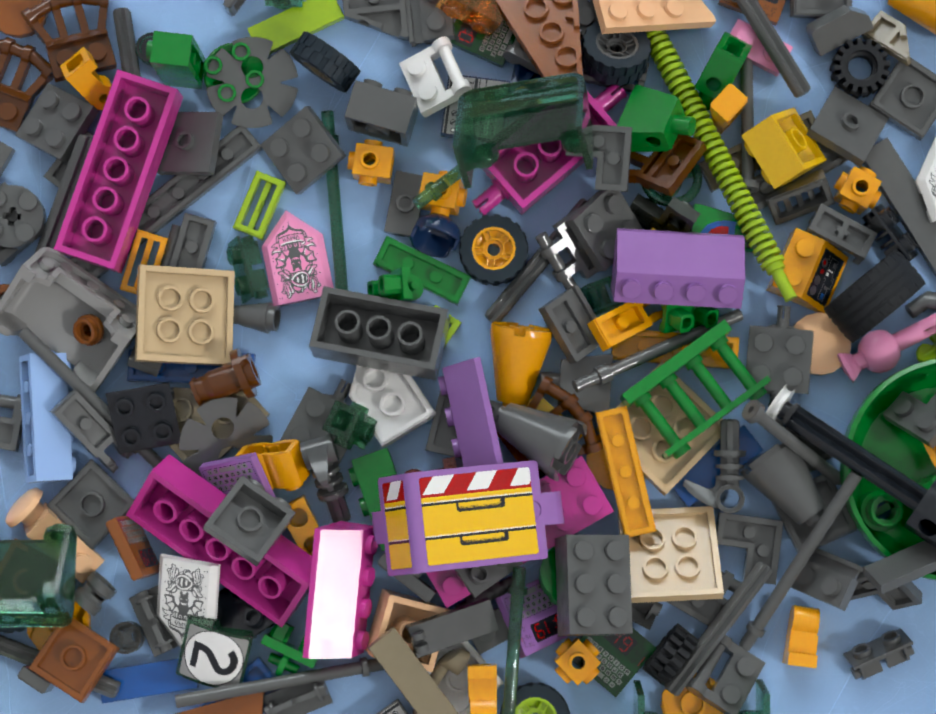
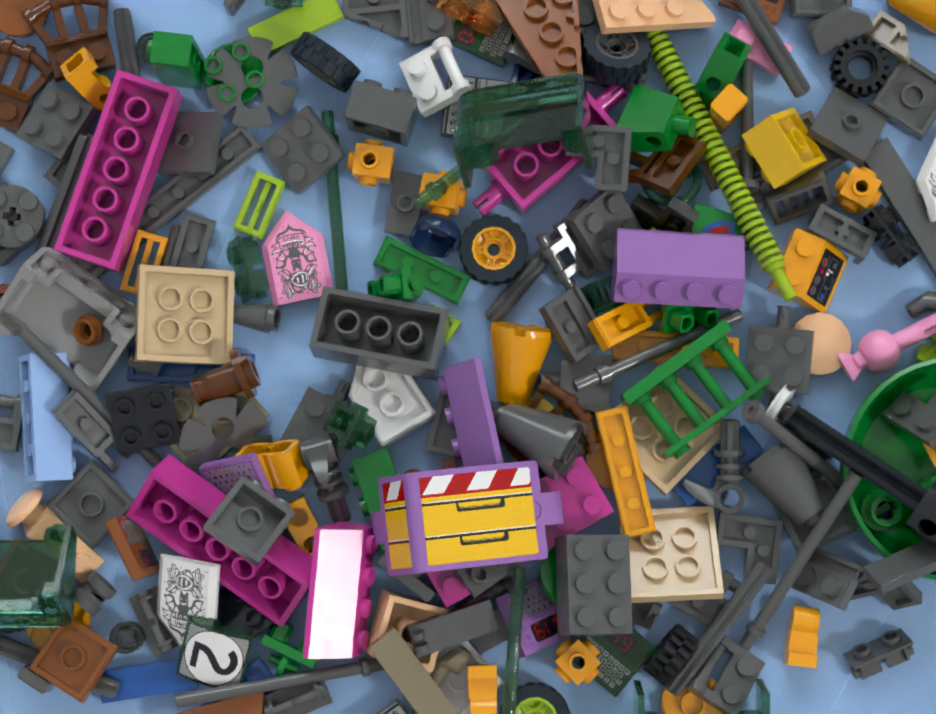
black tyre [824,249,926,343] -> none

